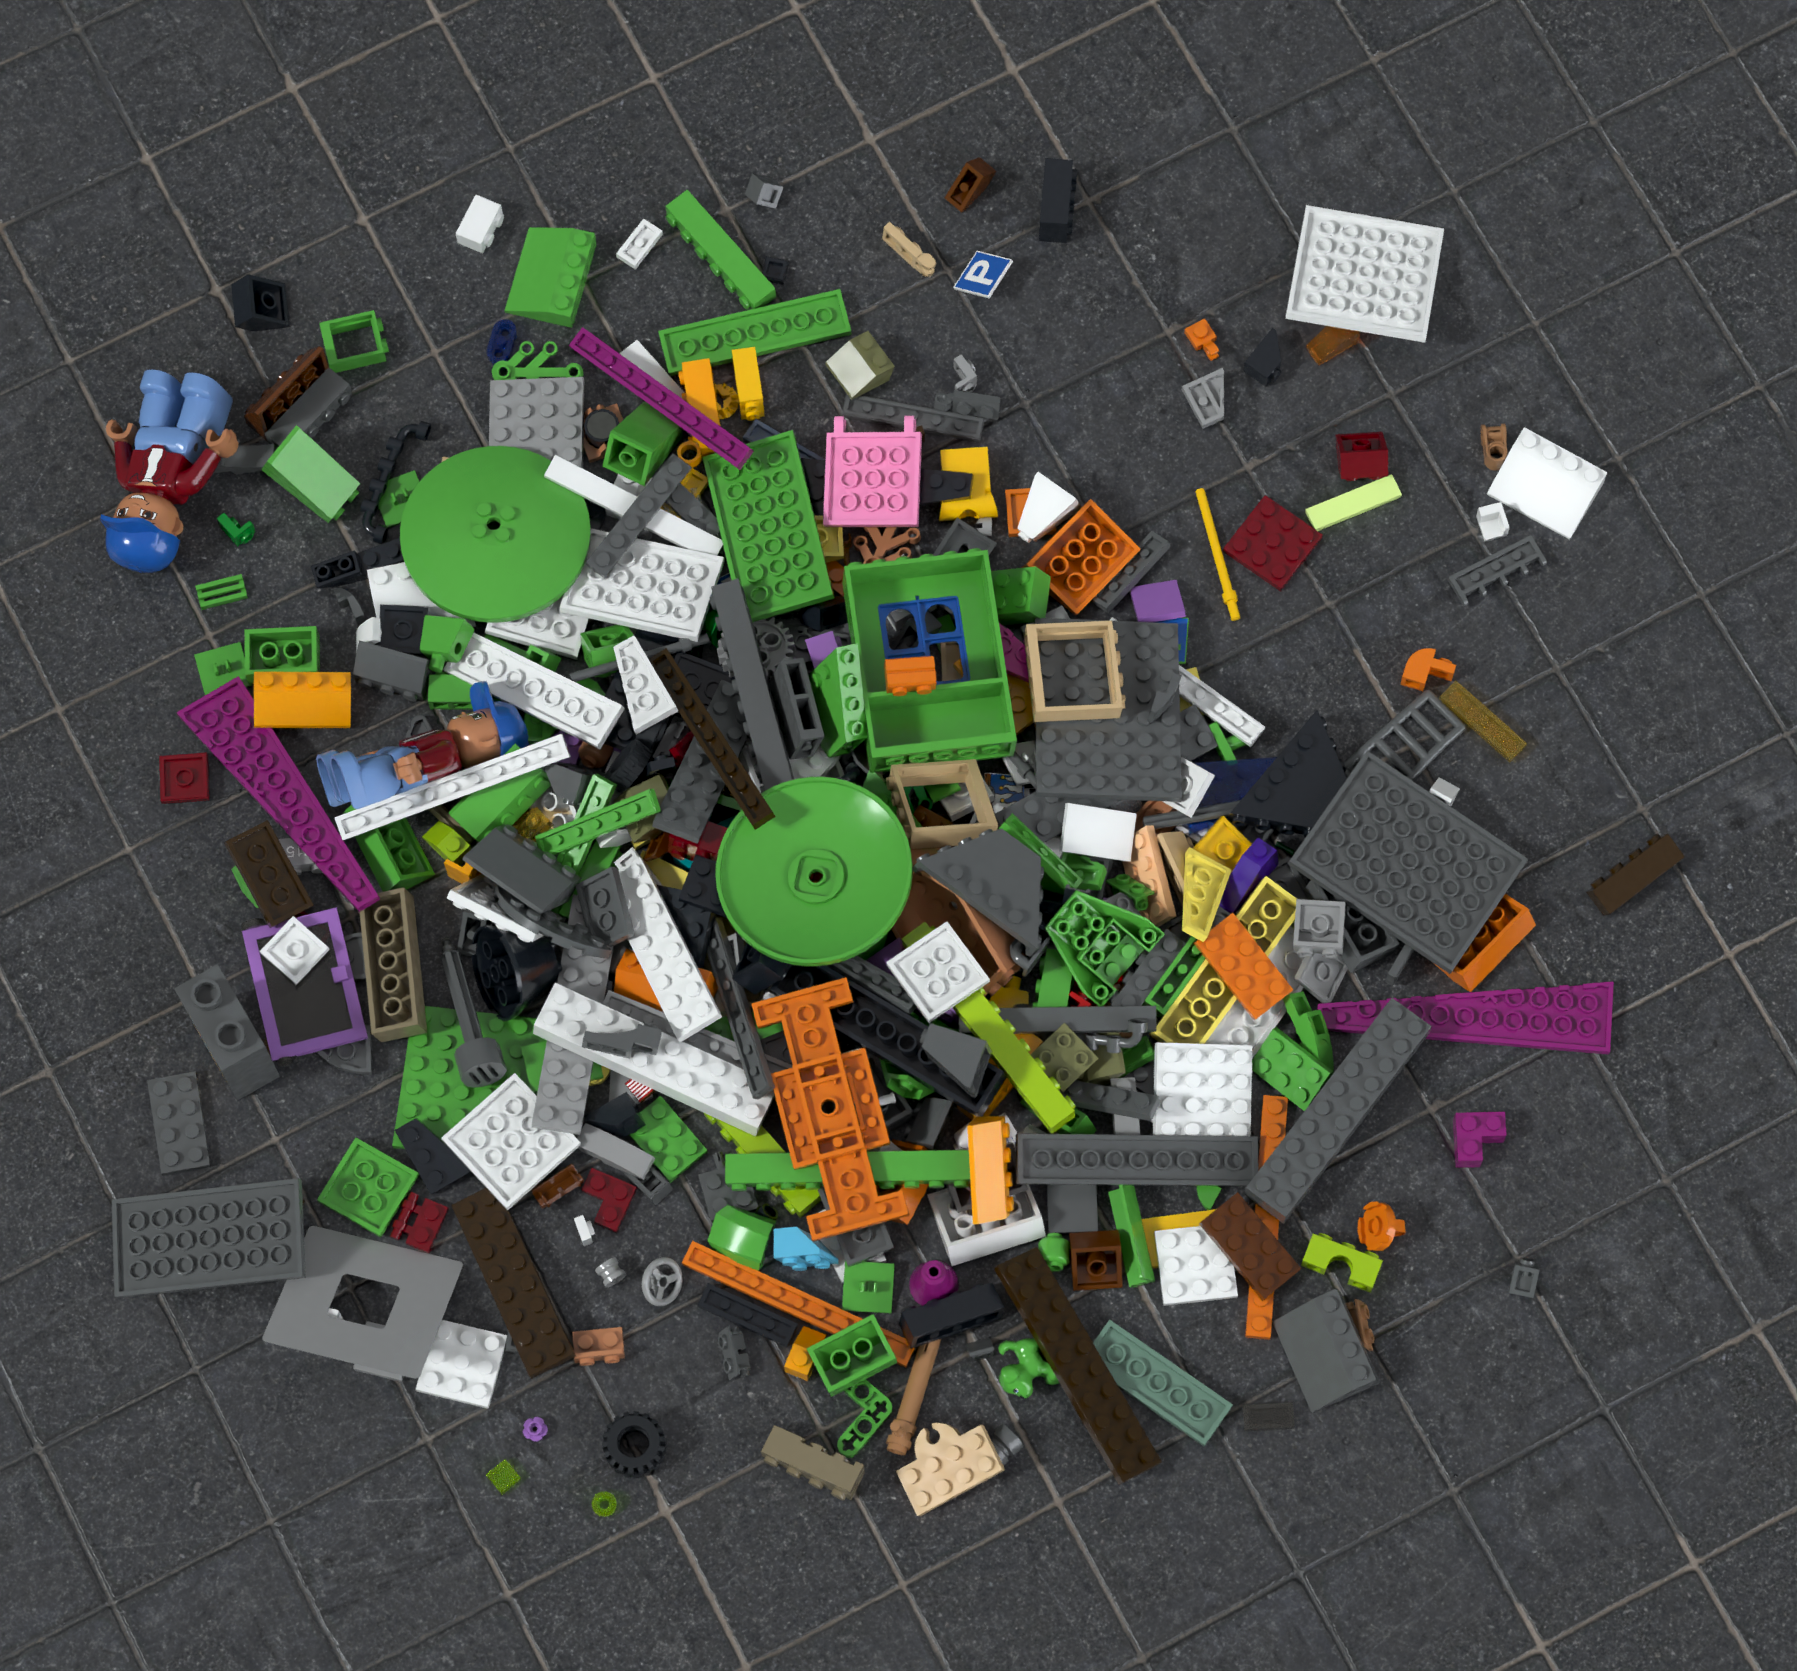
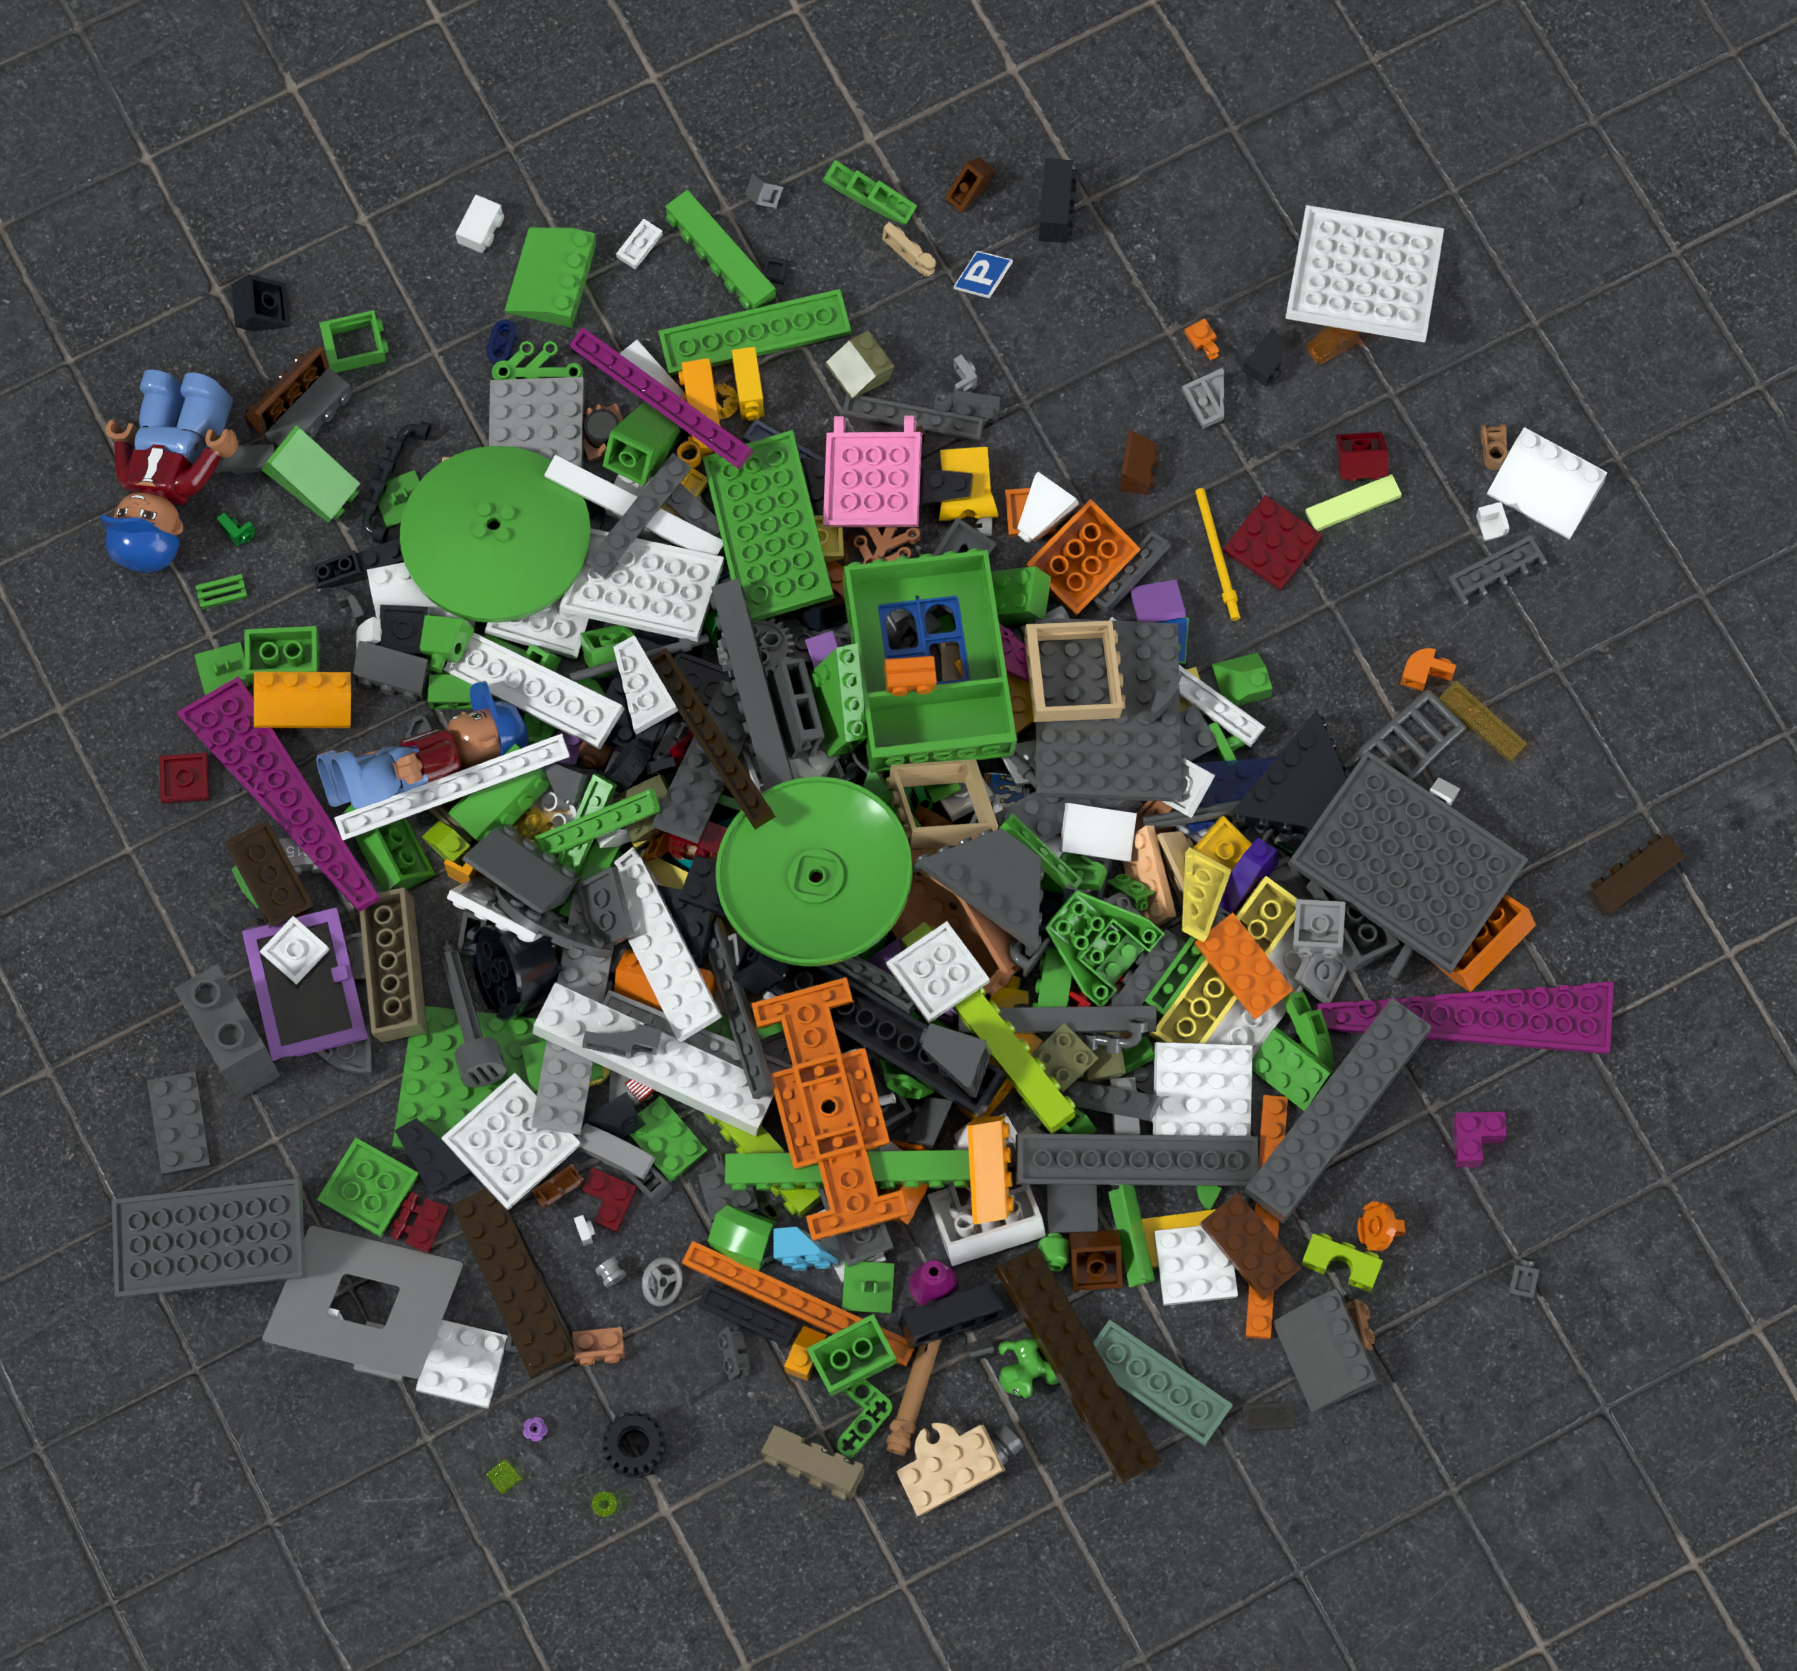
none -> bright green slope [822,160,917,225]
none -> reddish brown slope [1120,430,1159,496]
none -> bright green slope [1212,653,1272,706]

